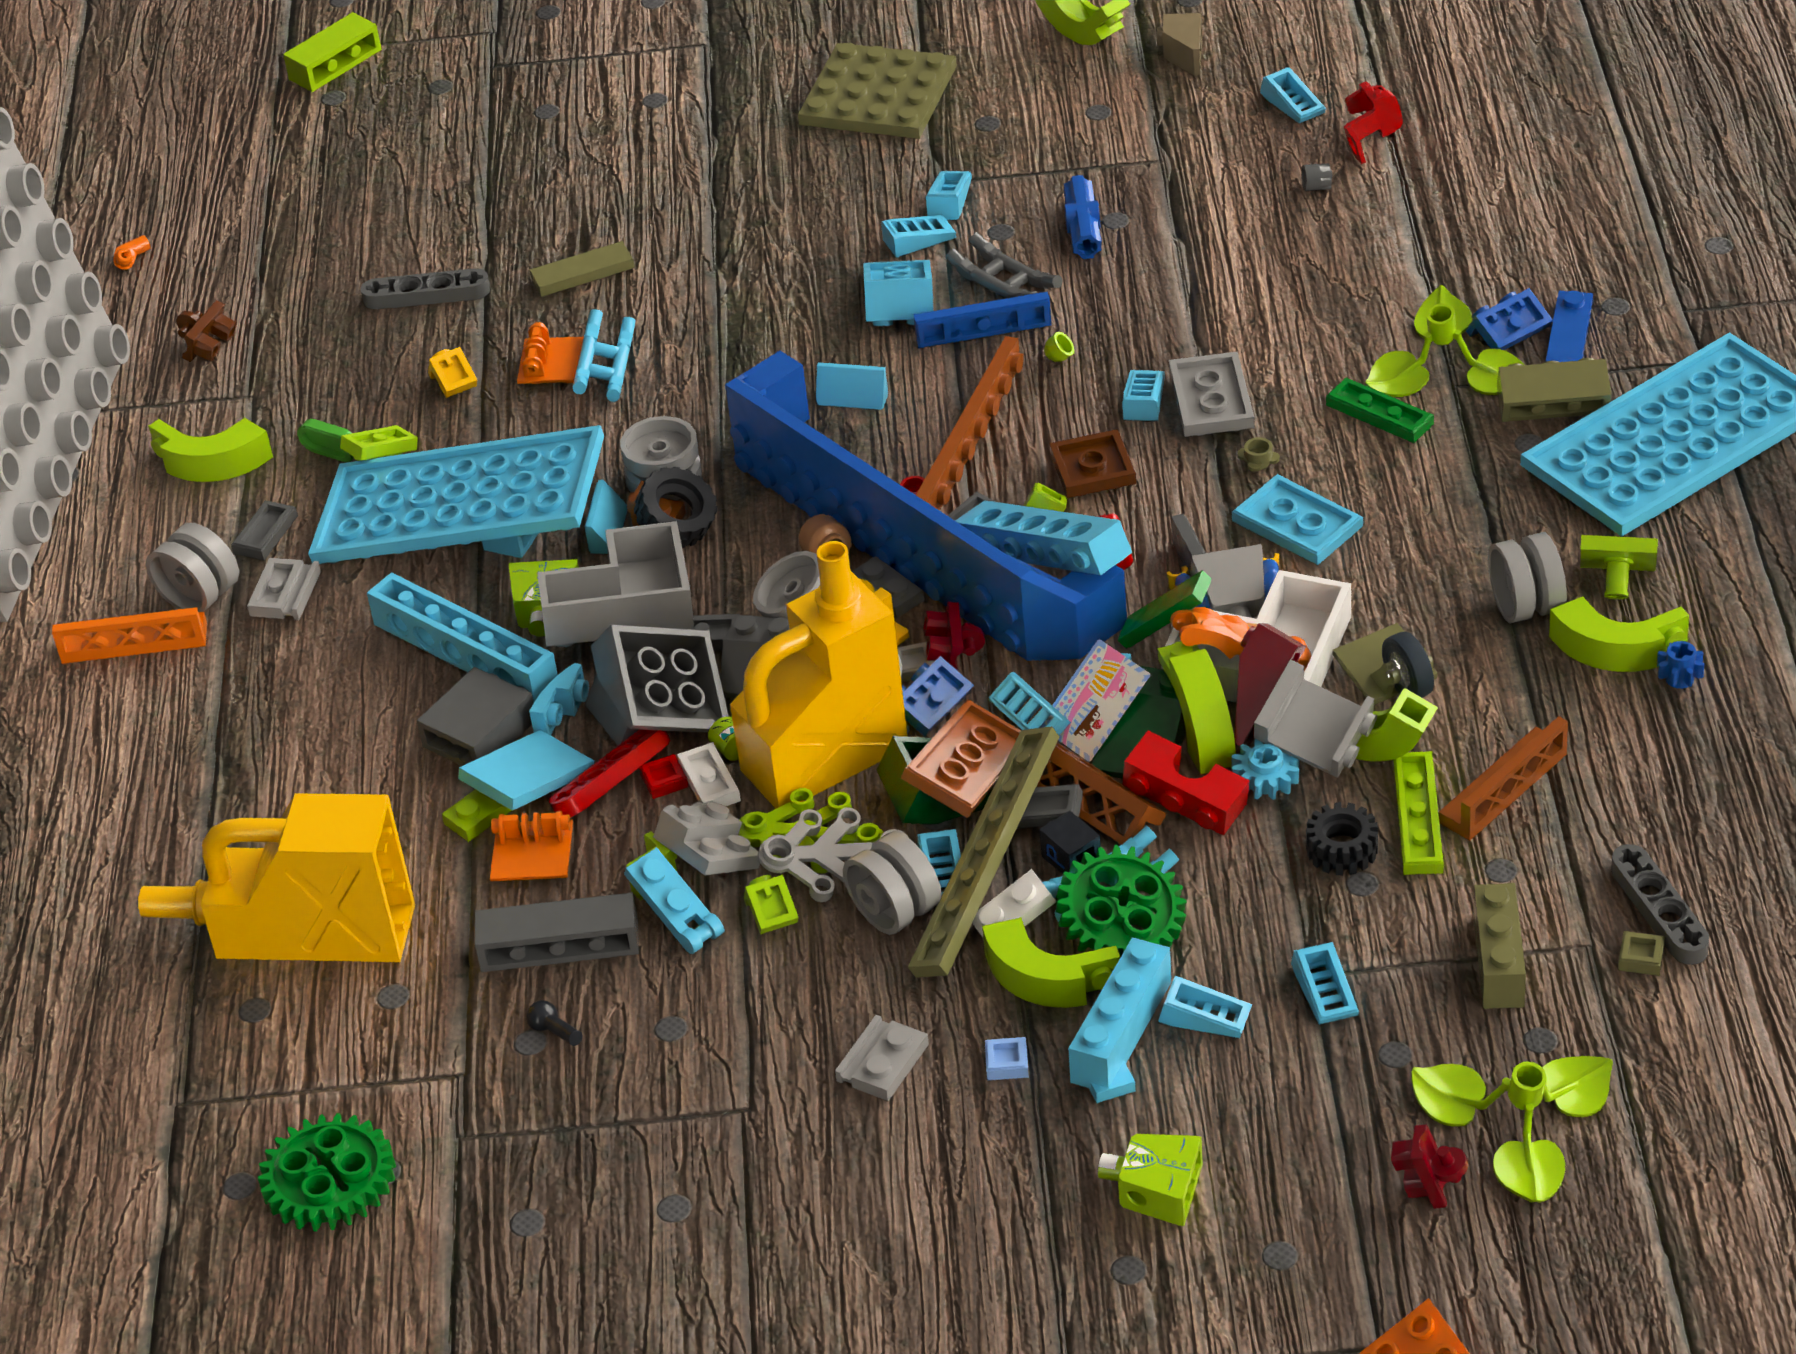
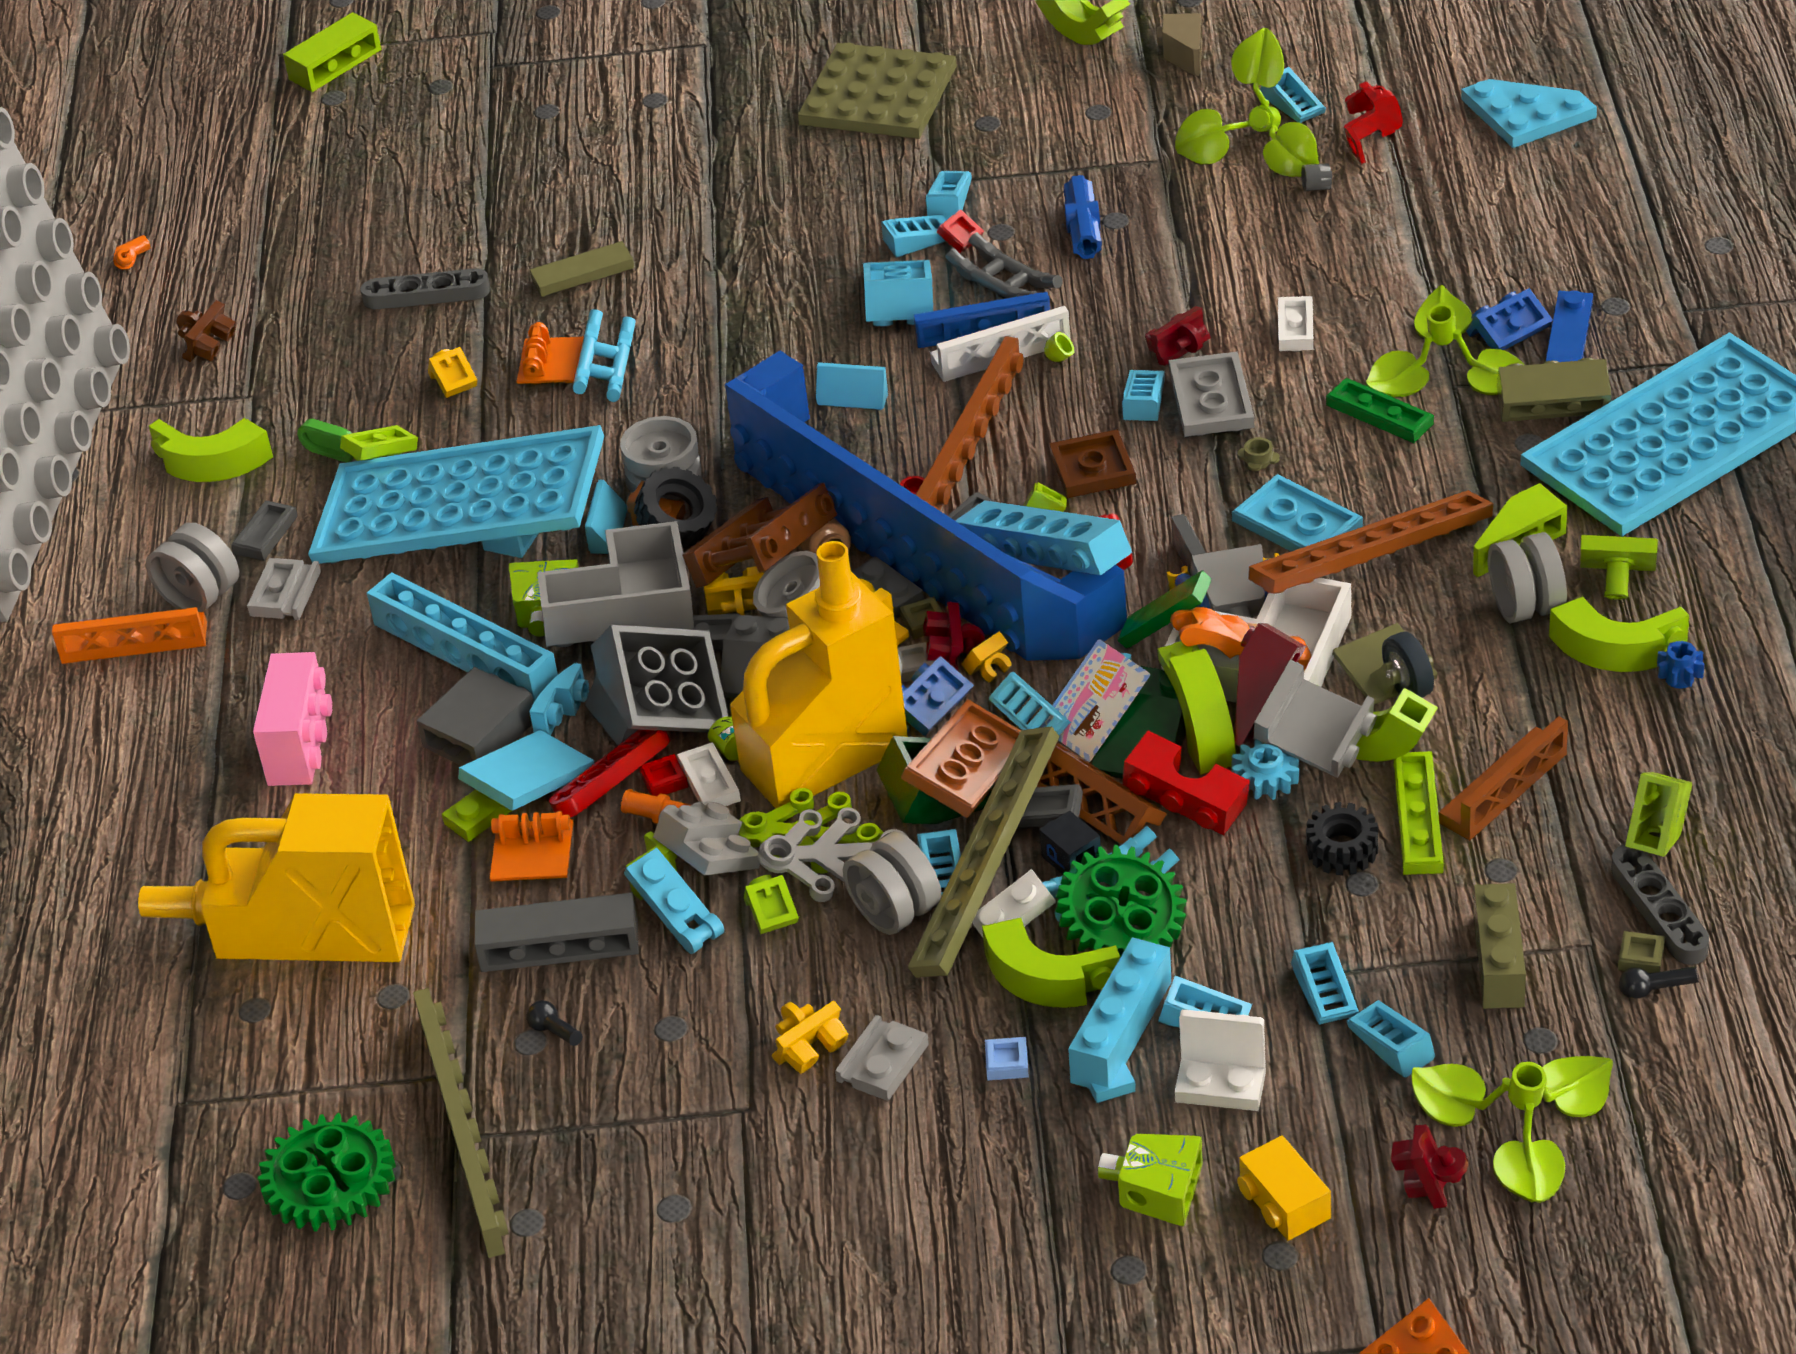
none -> bright pink brick [253,652,332,786]
none -> olive plate [413,988,509,1258]
none -> orange pin [621,789,691,824]
none -> reddish brown fence [682,482,837,588]
none -> yellow hips [704,566,764,615]
none -> yellow hips [772,1000,848,1074]
none -> olive tile [900,597,942,639]
none -> white fence [930,306,1071,382]
none -> tile [937,209,984,254]
none -> yellow tile [961,631,1012,682]
none -> dark red hips [1145,306,1211,366]
none -> lime plant [1175,28,1319,177]
none -> white bracket [1175,1010,1266,1111]
none -> yellow brick [1237,1135,1331,1241]
none -> dark orange plate [1248,490,1494,594]
none -> white plate [1278,296,1314,352]
none -> medium azure slope [1347,1000,1435,1077]
none -> medium azure plate [1461,79,1597,148]
none -> lime slope [1473,483,1567,578]
none -> black bar [1619,966,1699,999]
none -> lime torso [1625,772,1692,857]

